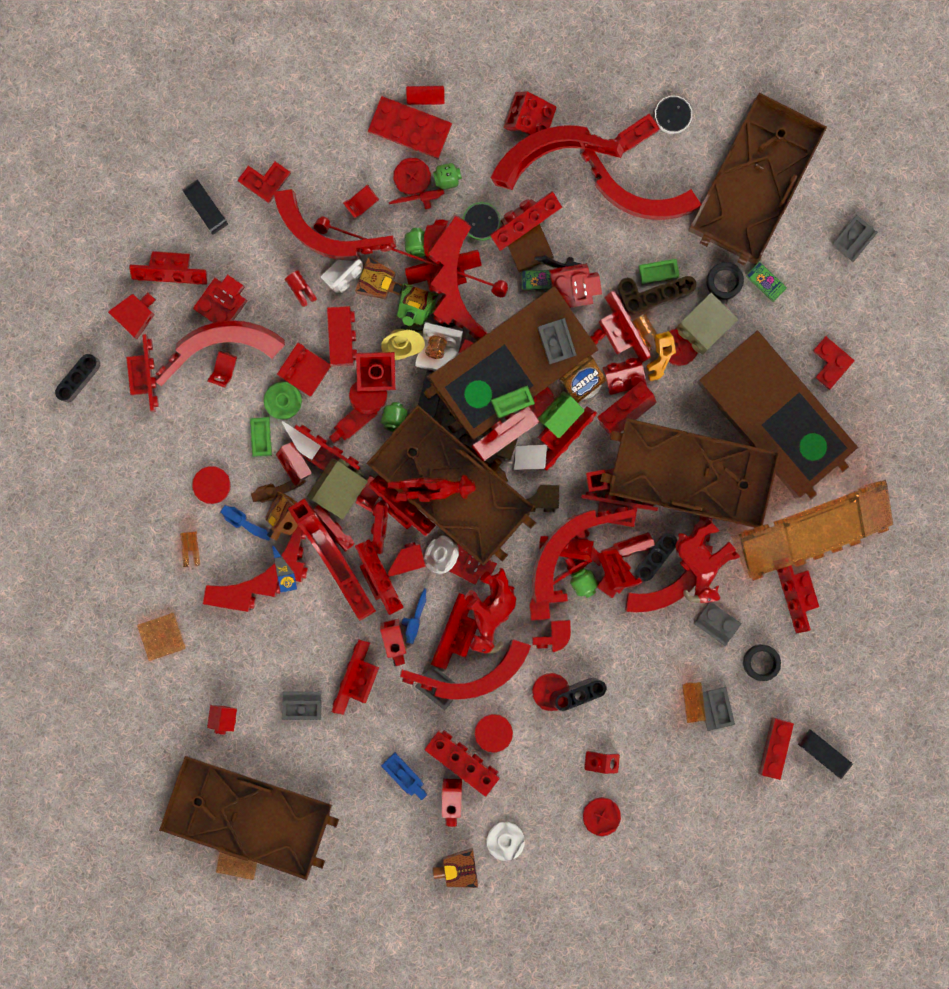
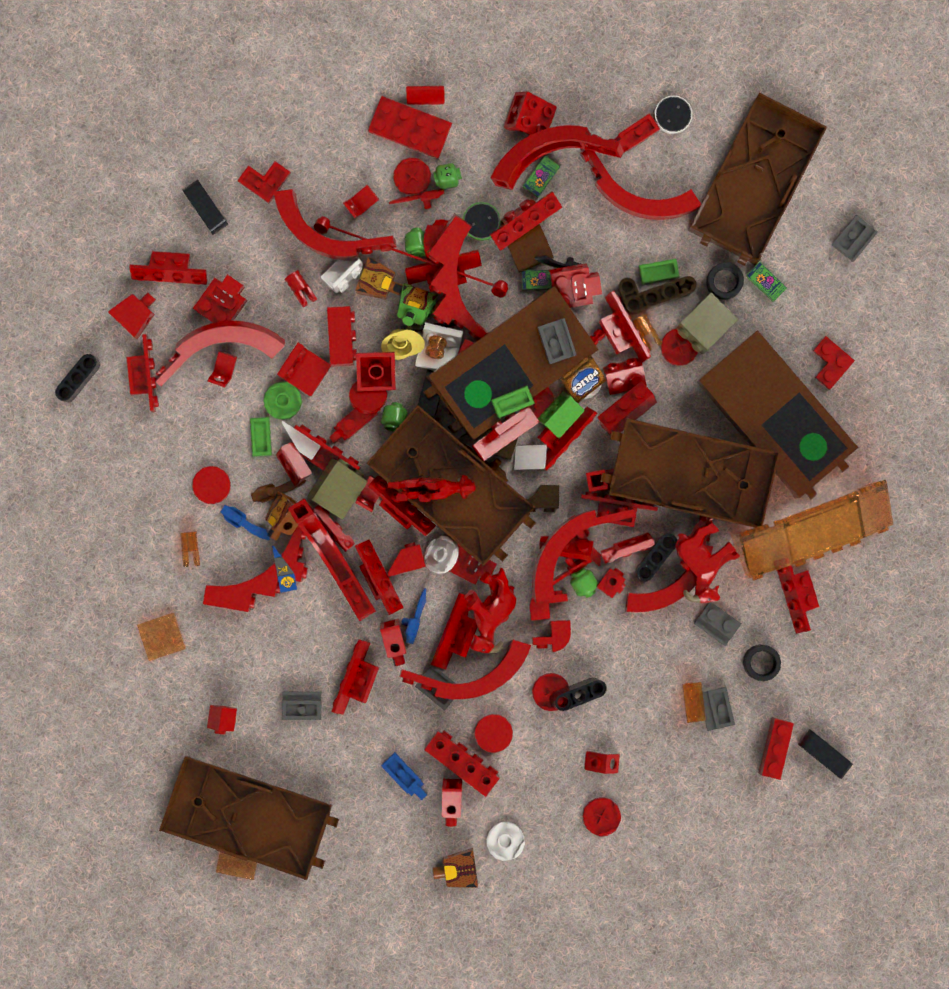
red hinge [371,499,389,554] -> none
red wing [598,549,642,590] -> none
light orange piece [647,331,676,381] -> none
none -> tile [523,156,560,198]

